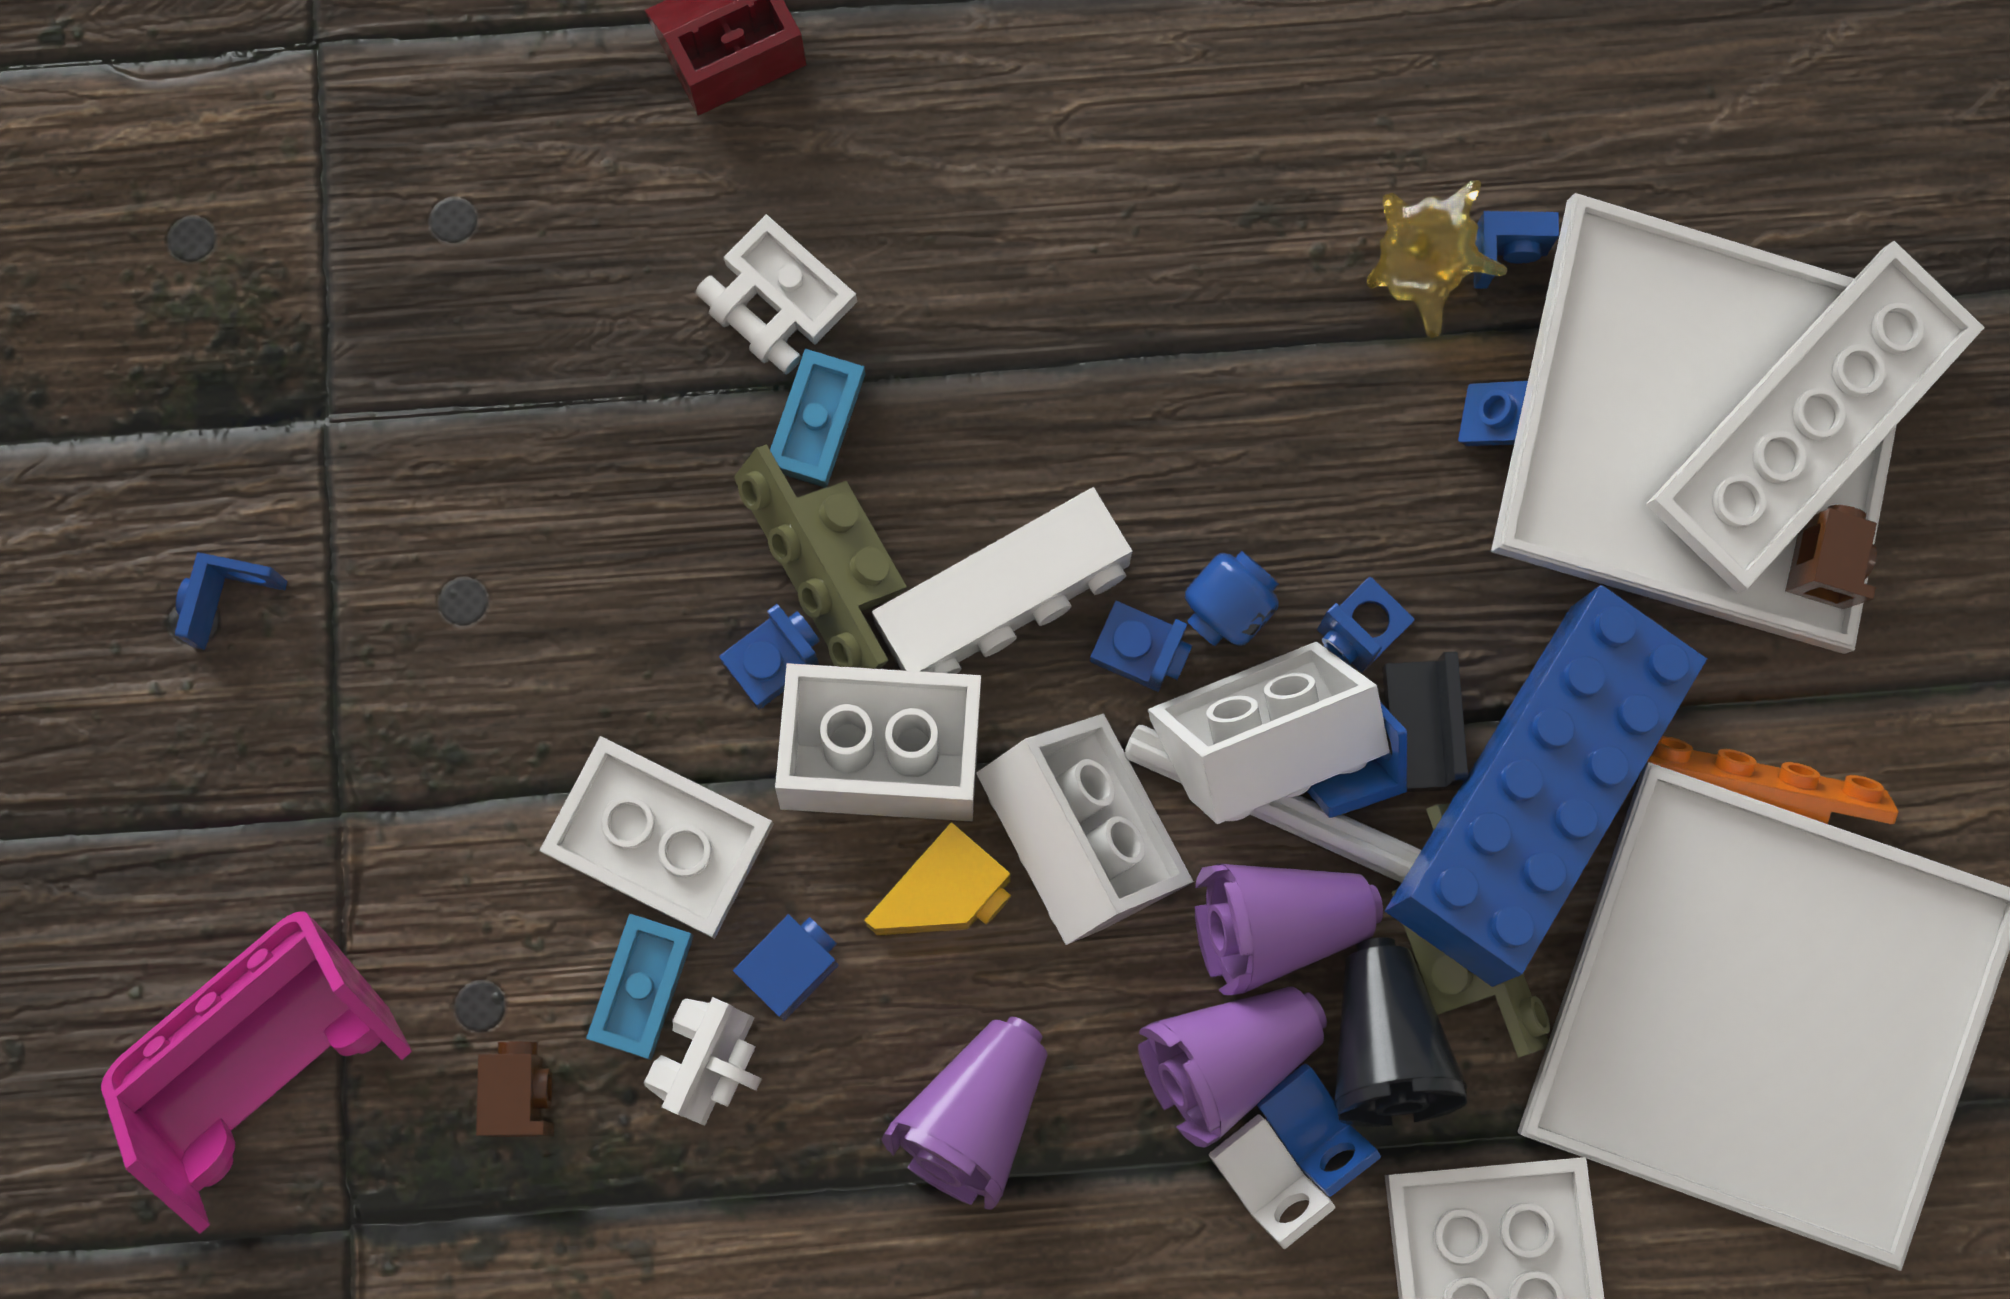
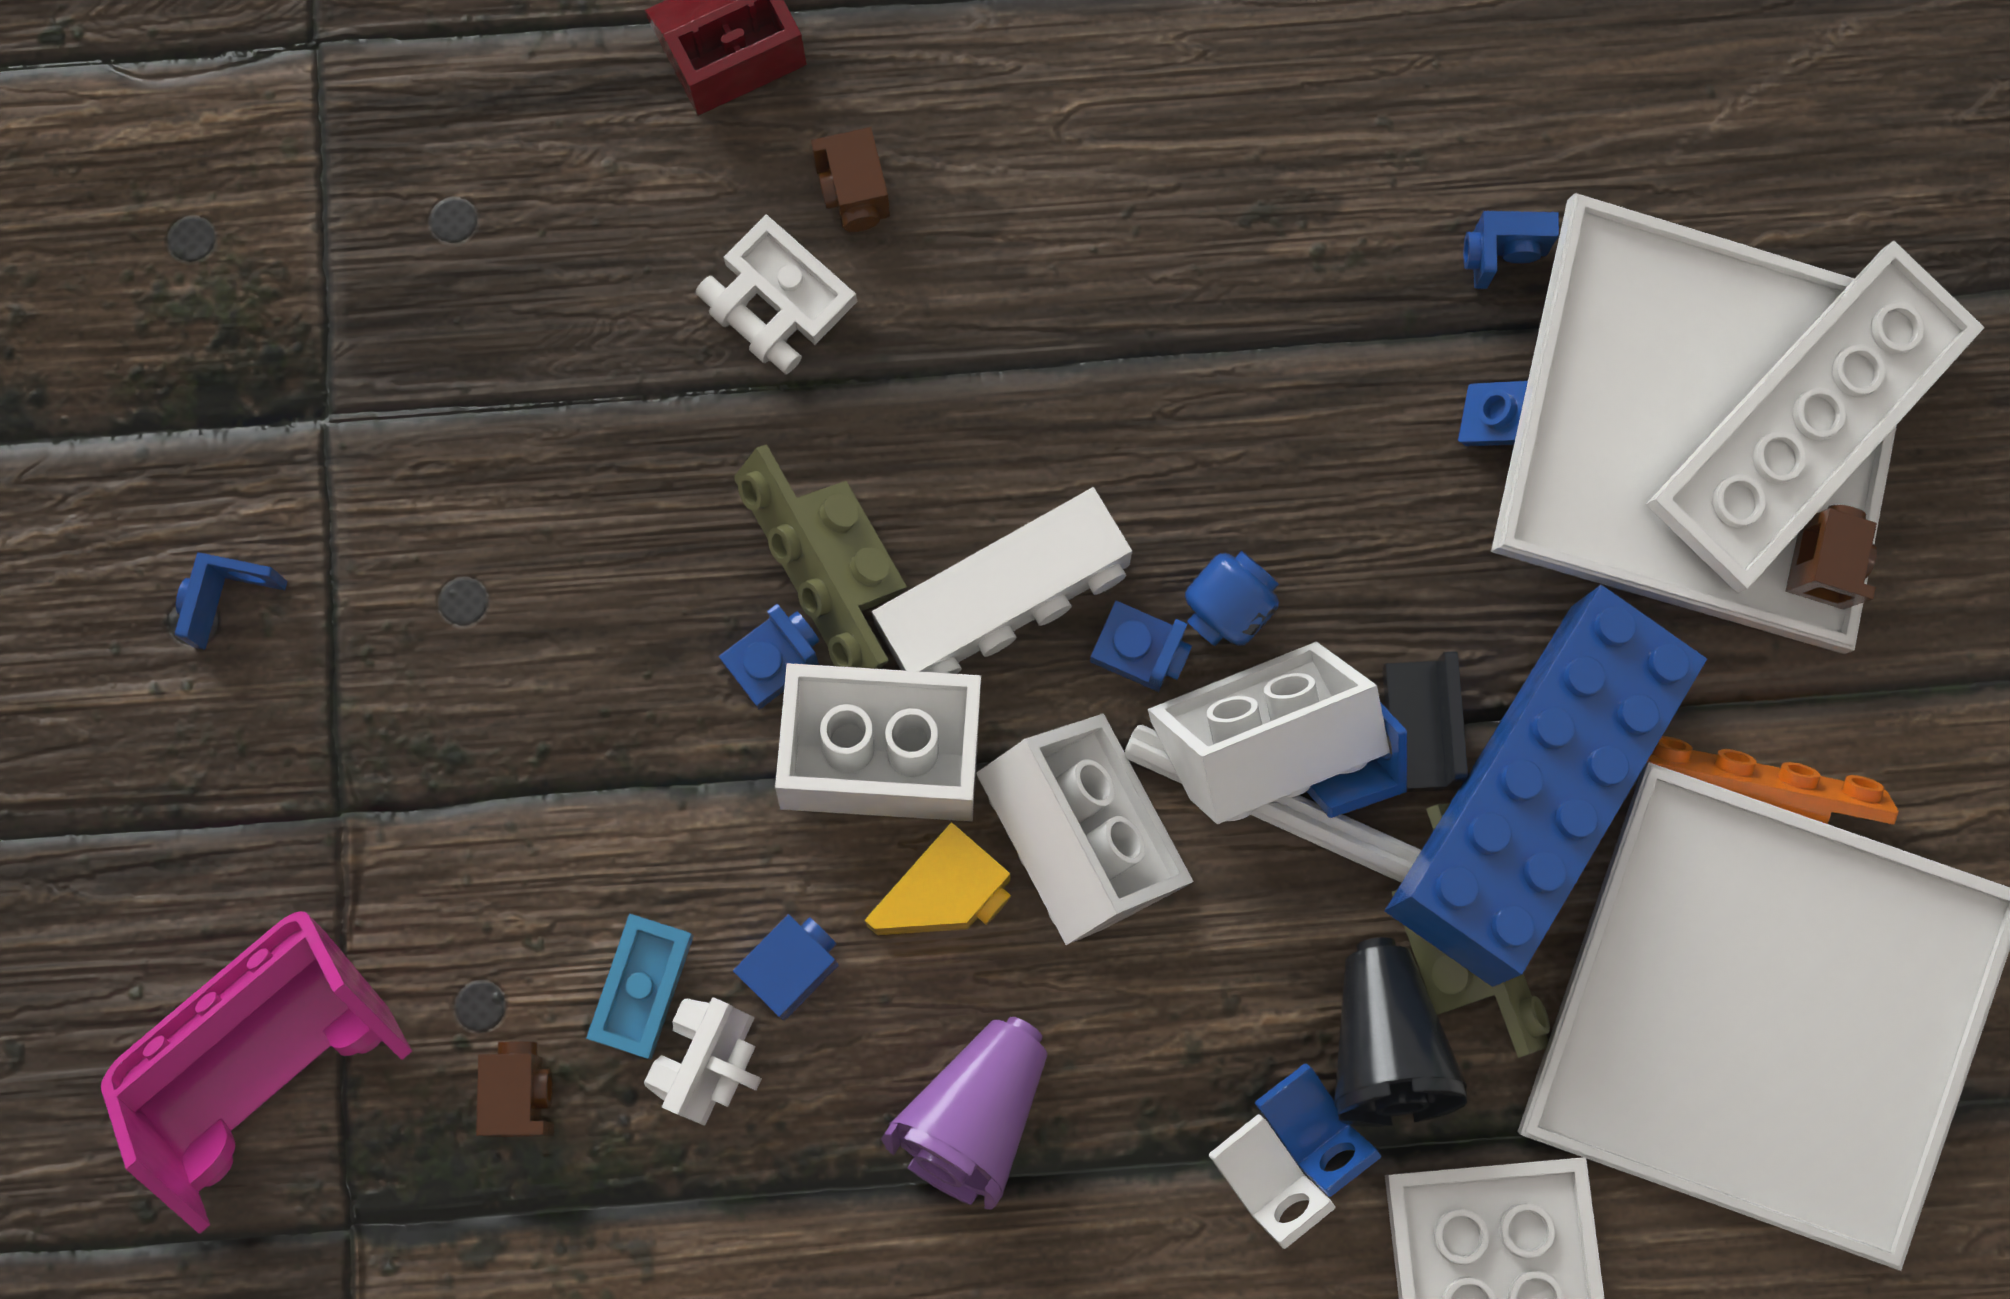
white plate [539,736,774,939] -> none
dark azure plate [770,349,865,488] -> none
medium lavender cone [1138,986,1327,1147] -> none
medium lavender cone [1195,864,1383,995] -> none
blue bracket [1317,577,1414,673] -> none
clear yellow piece [1367,180,1507,338] -> none
none -> reddish brown brick [811,127,890,232]

